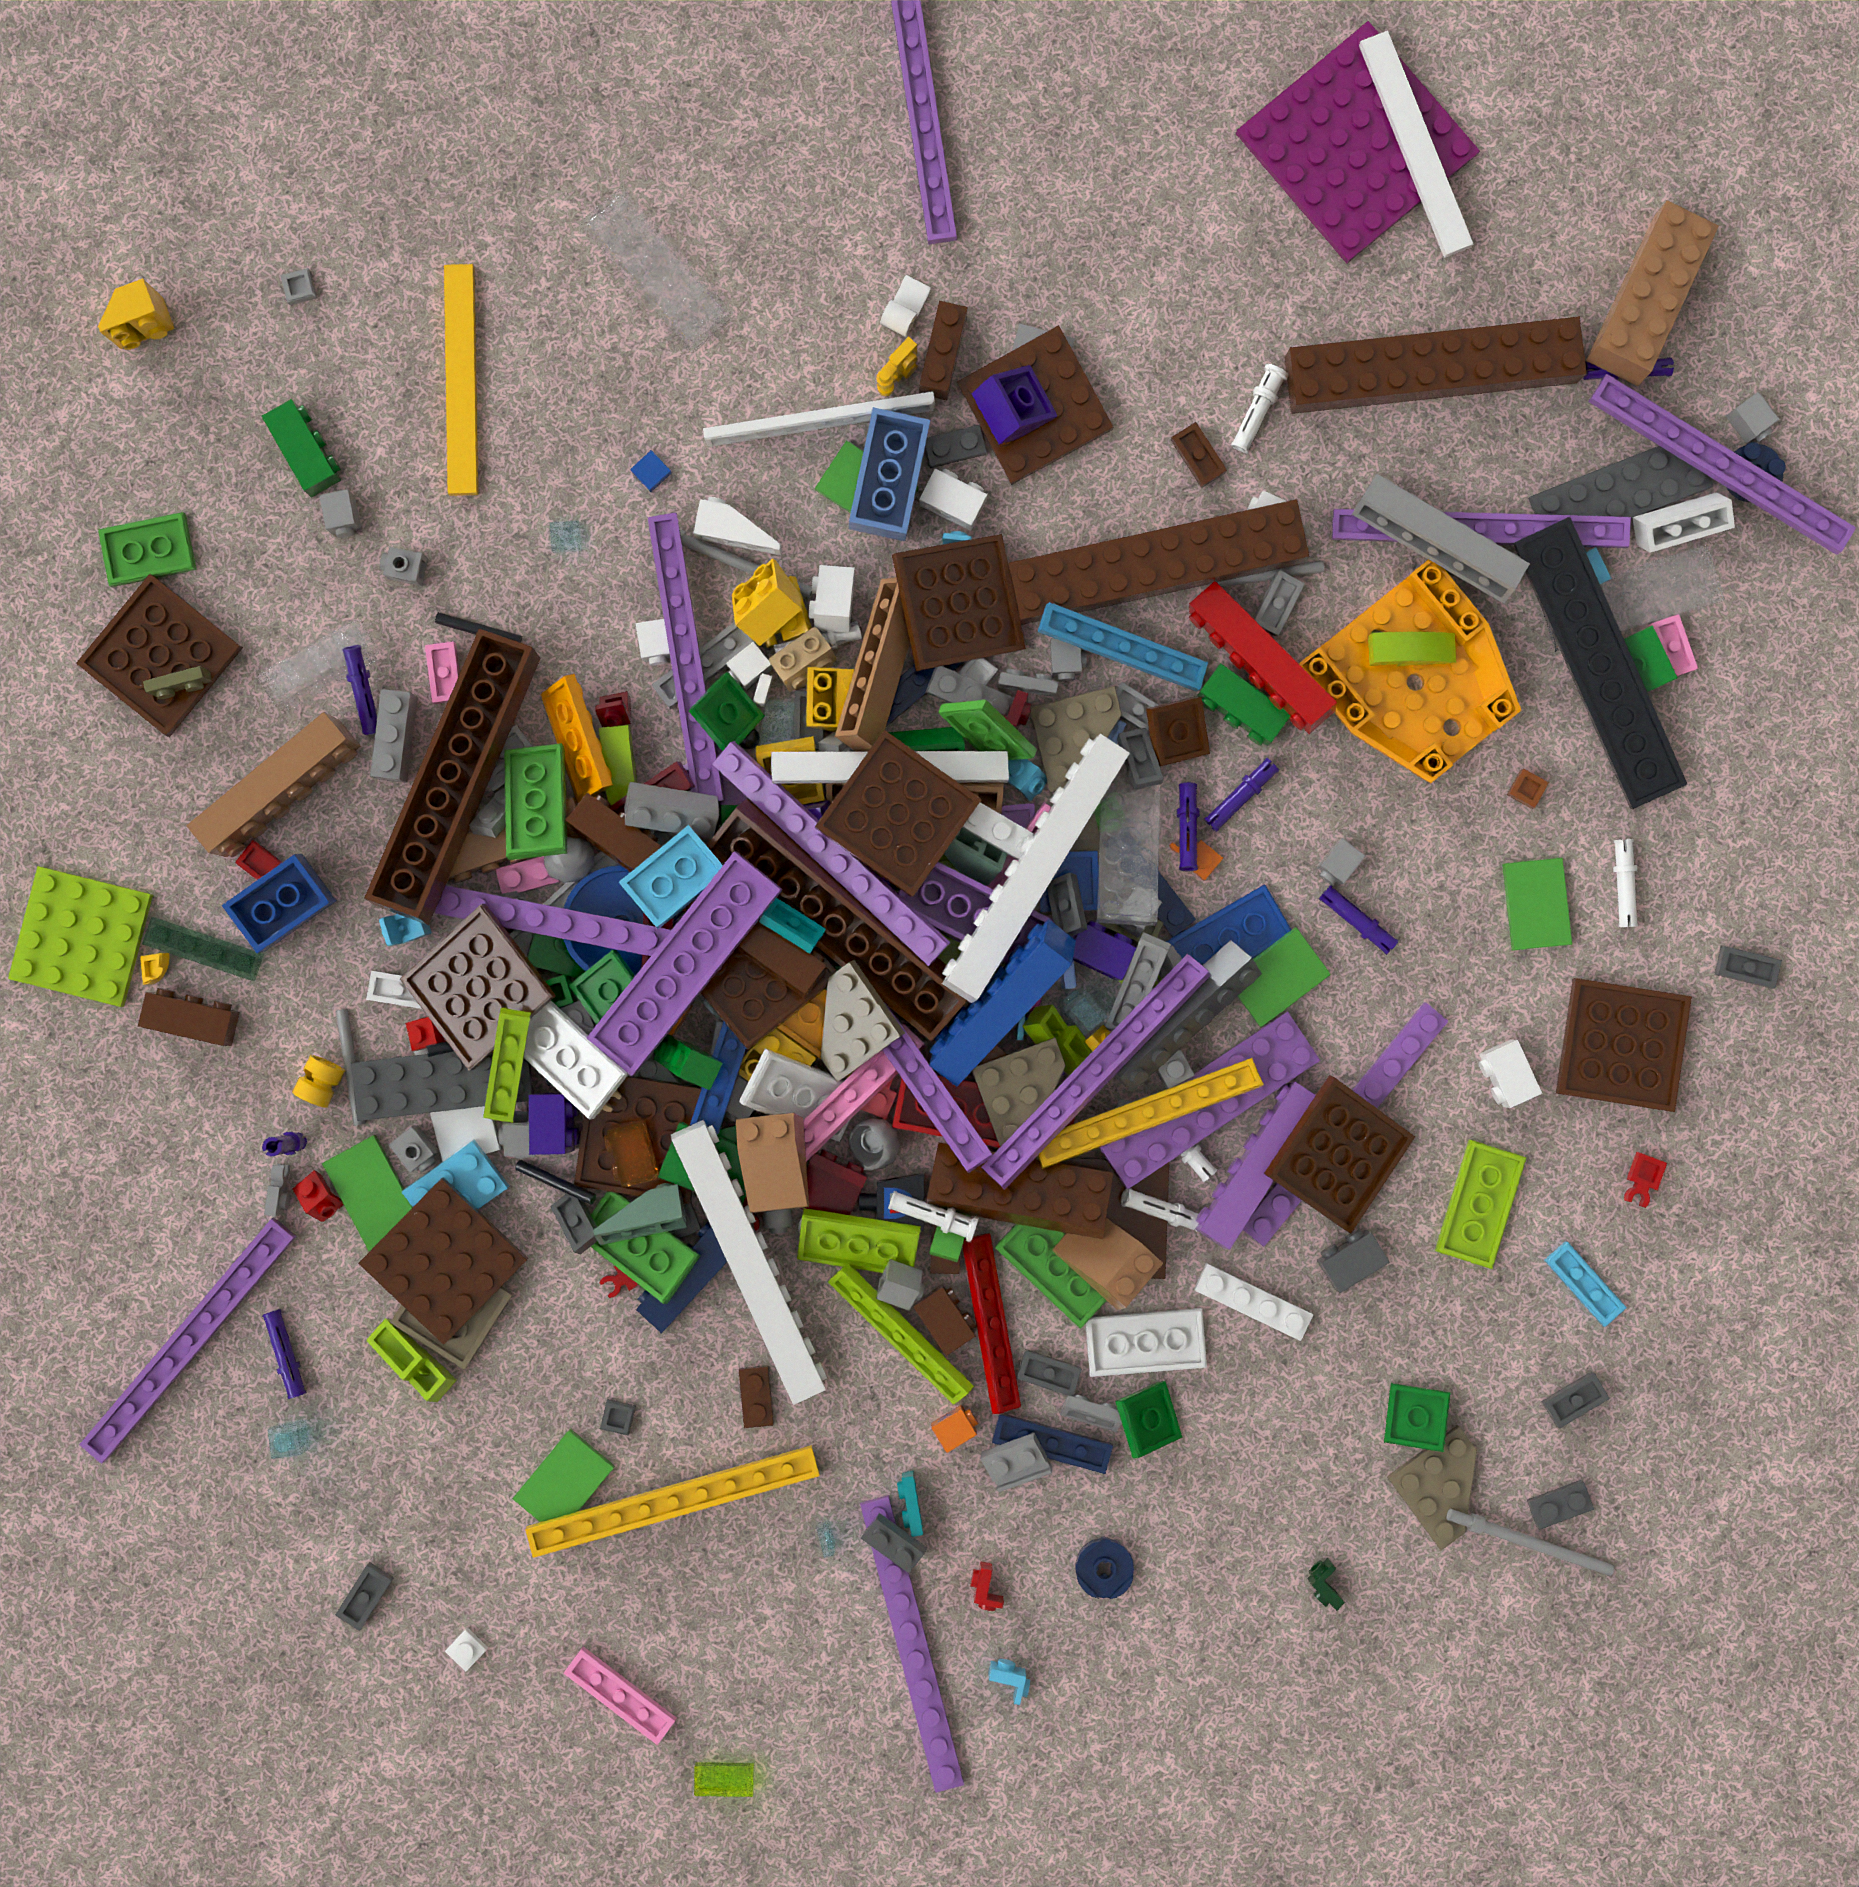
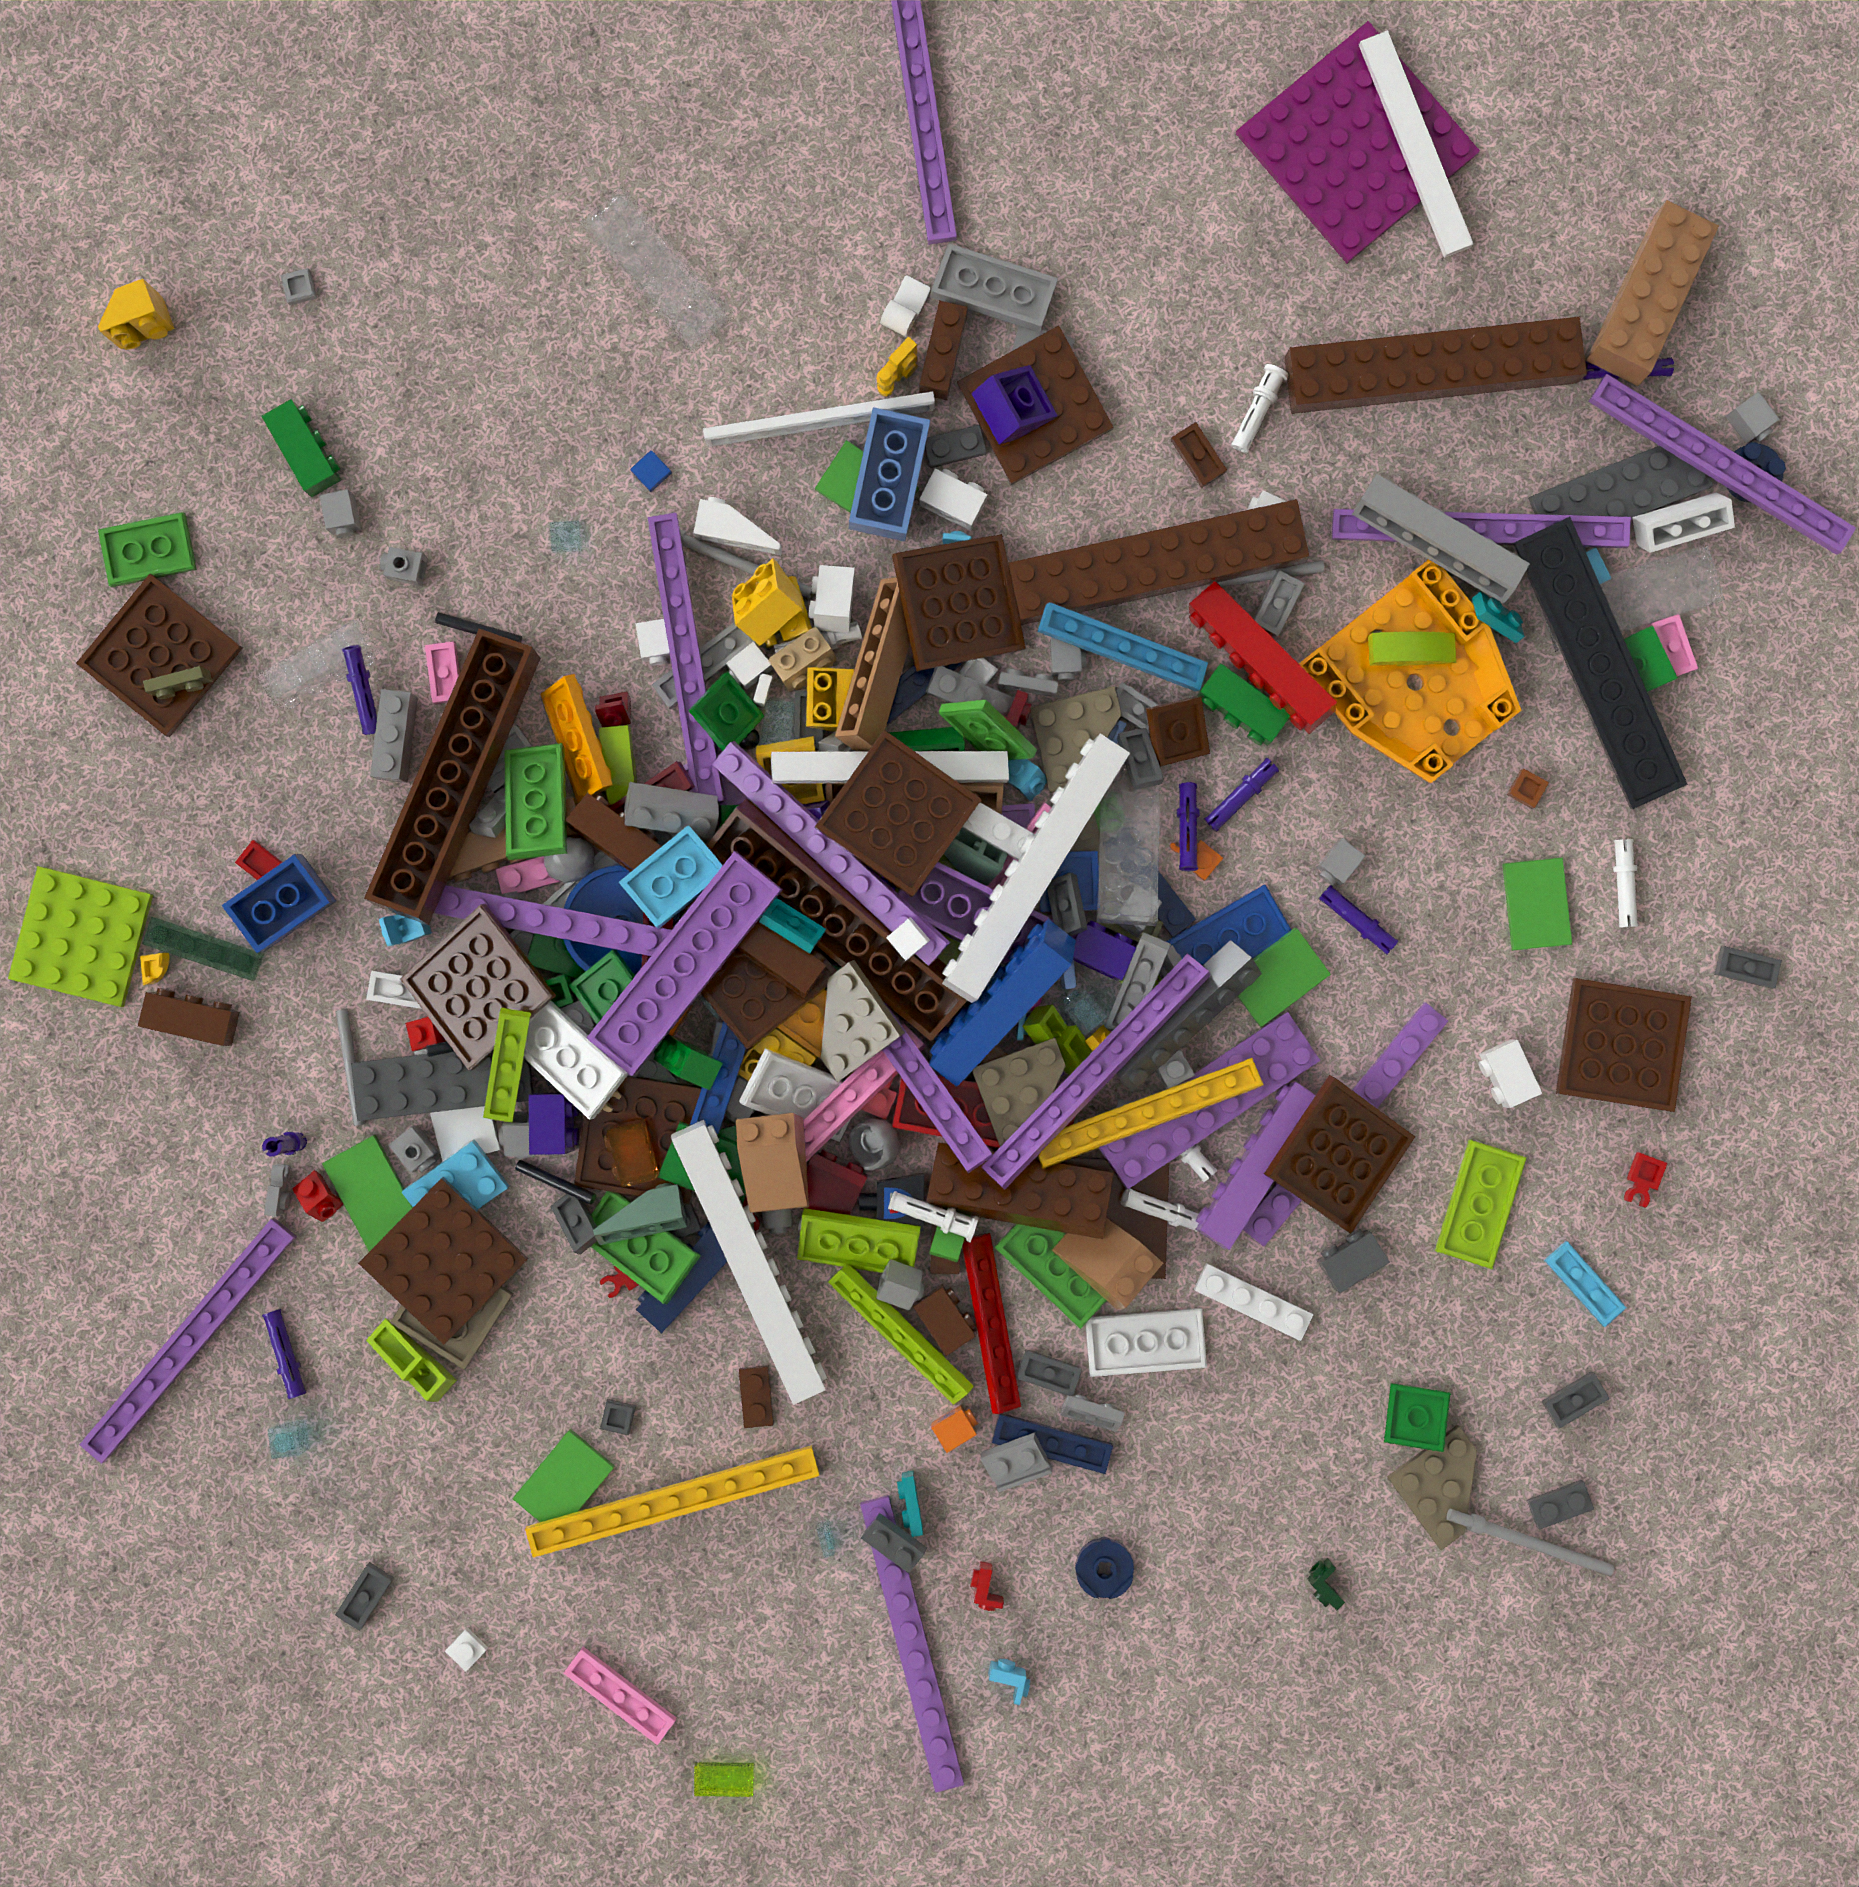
medium nougat brick [186,712,361,857] -> none
yellow wheel [292,1055,345,1108] -> none
yellow tile [444,264,478,496] -> none
green plate [1115,1381,1183,1458] -> none
none -> white tile [887,917,930,961]
none -> light grey plate [930,243,1058,333]
none -> teal plate [1472,591,1525,643]

